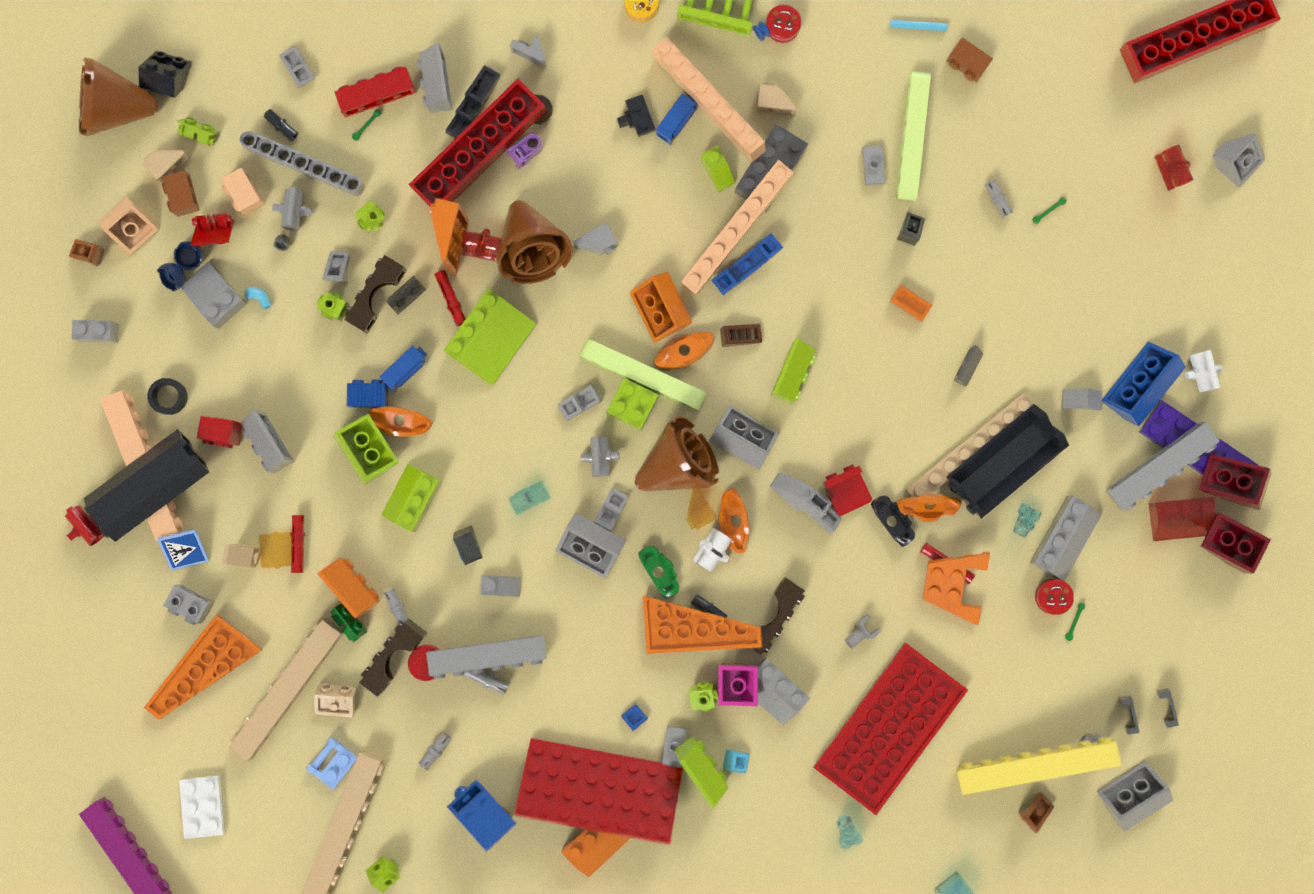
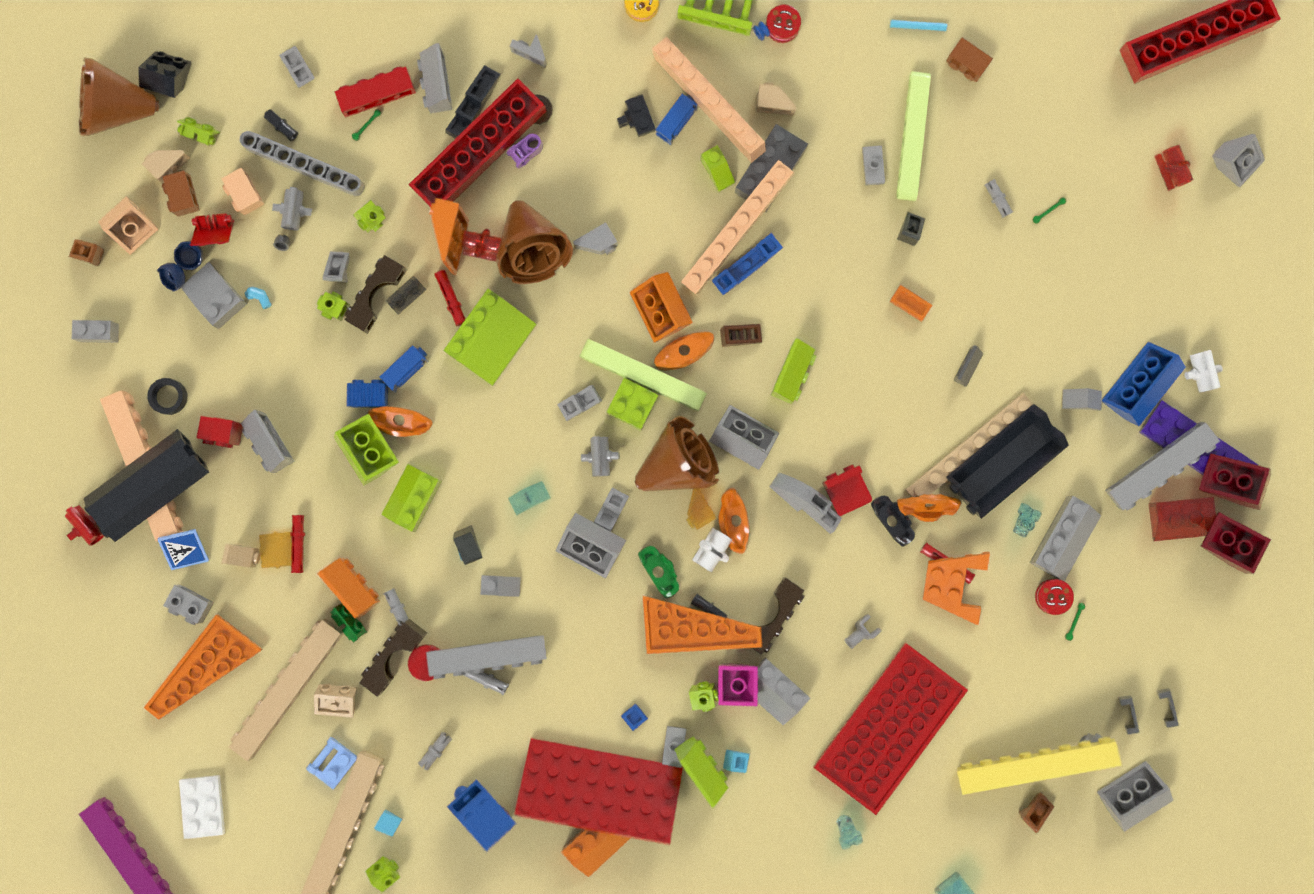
none -> medium azure slope [374,810,402,836]

